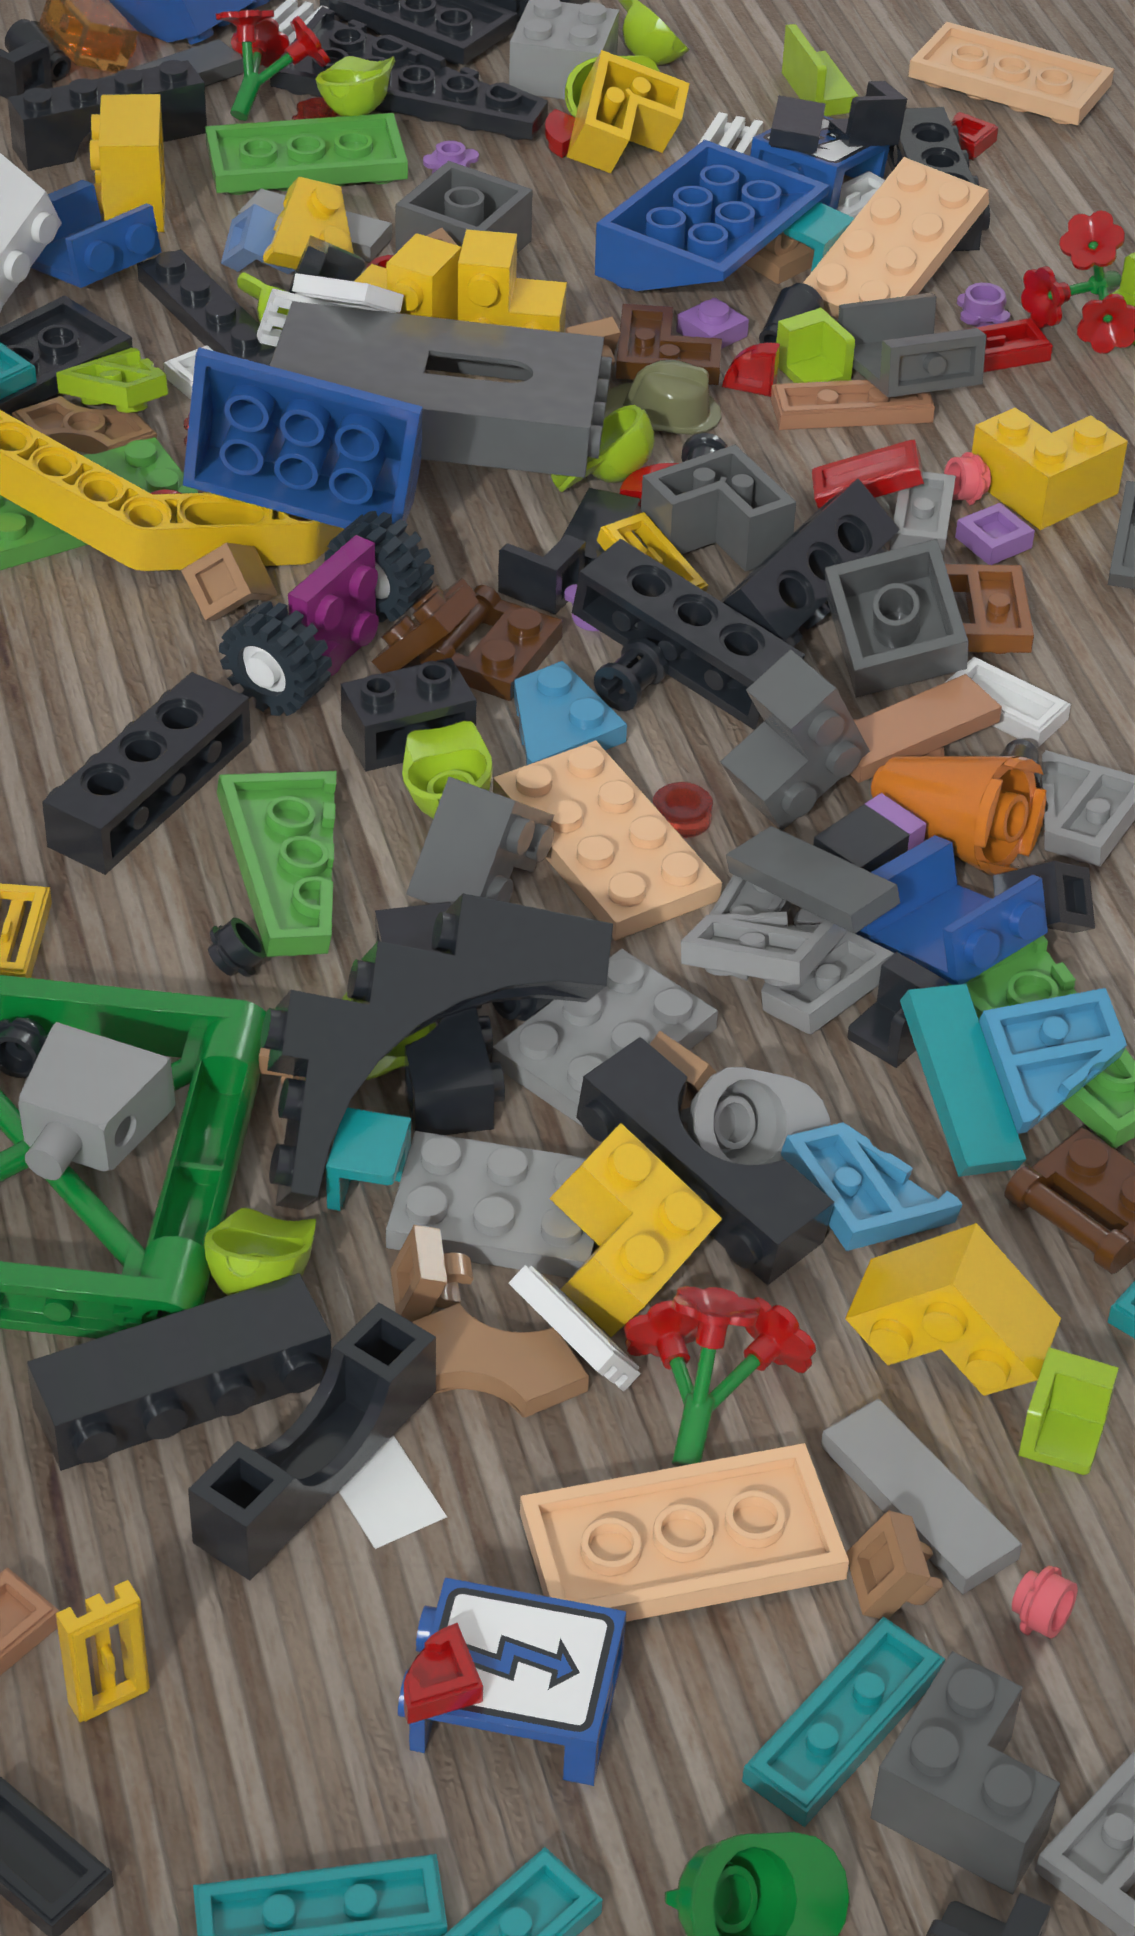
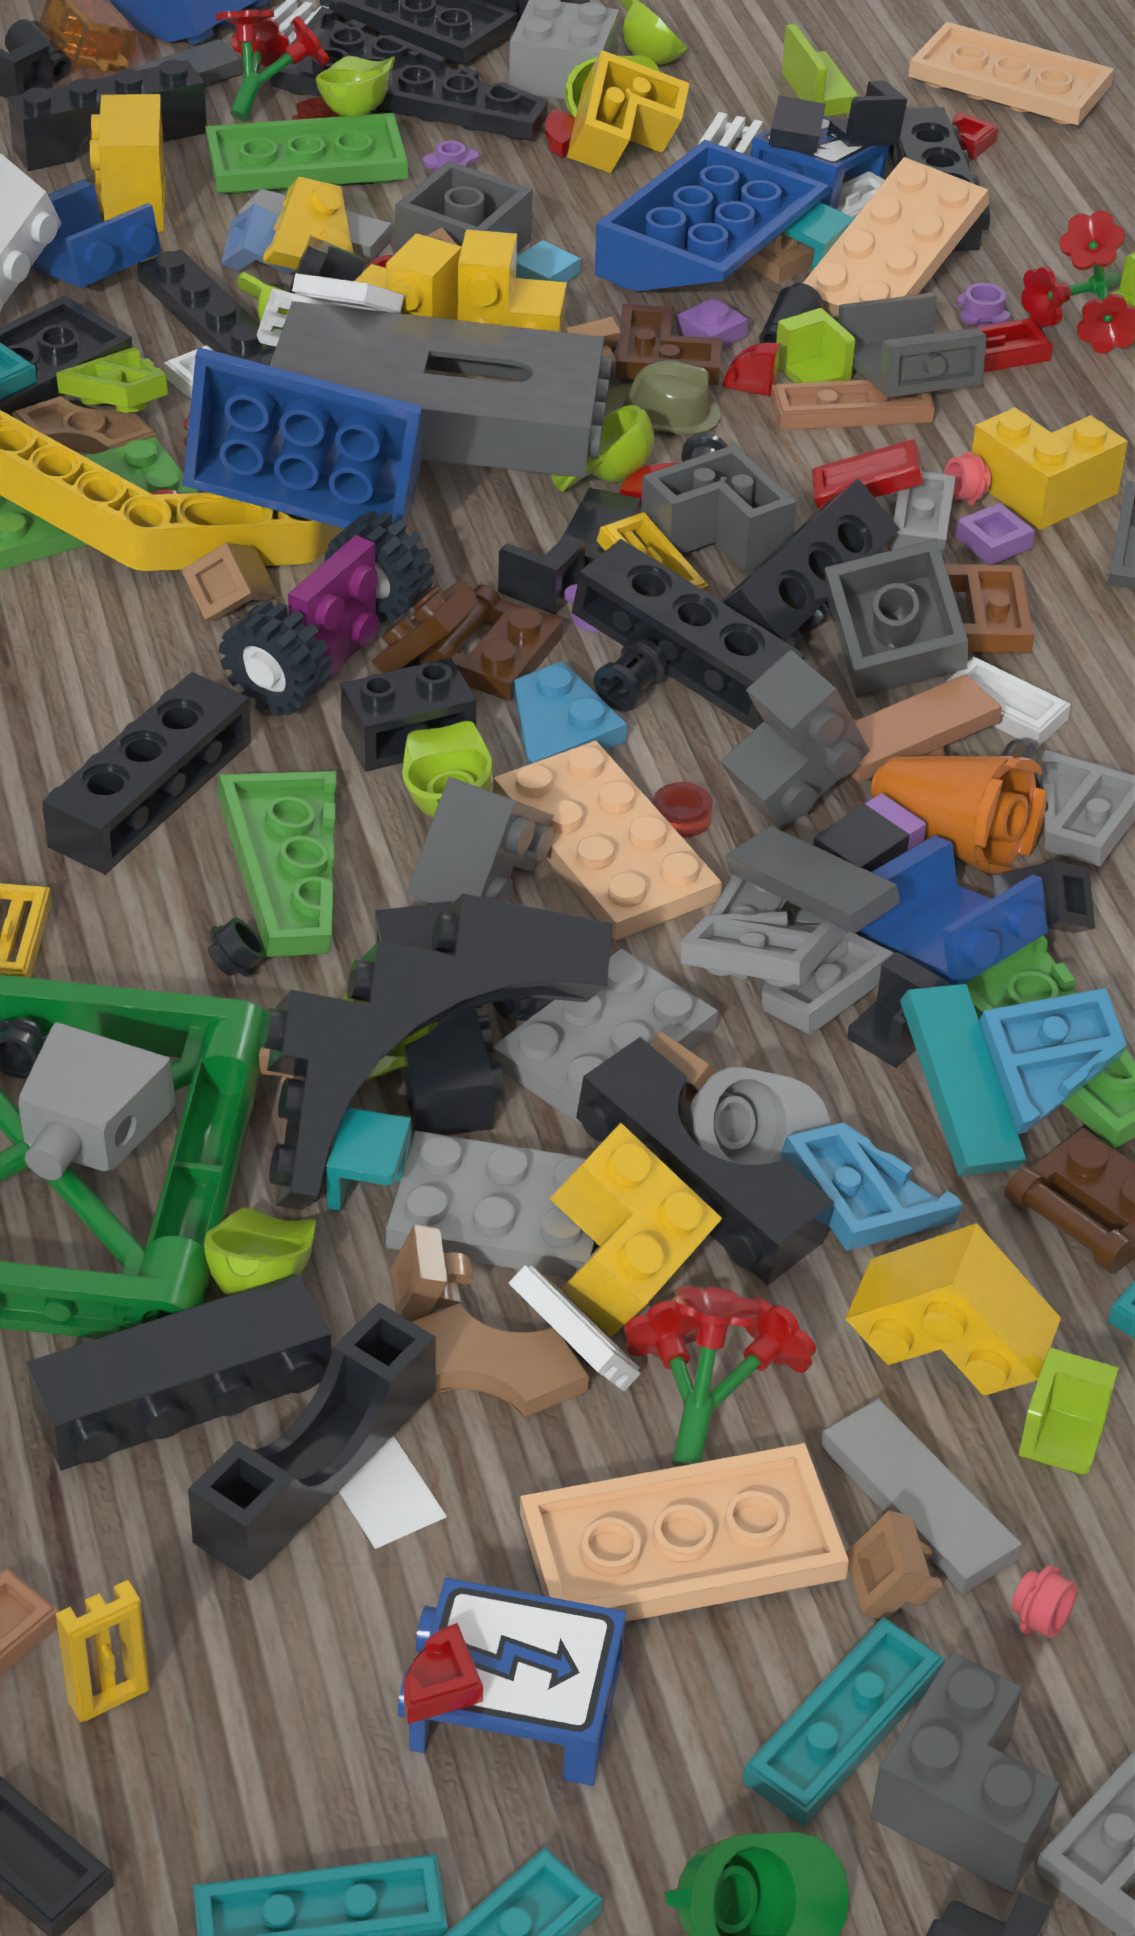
none -> medium azure tile [516,240,581,282]

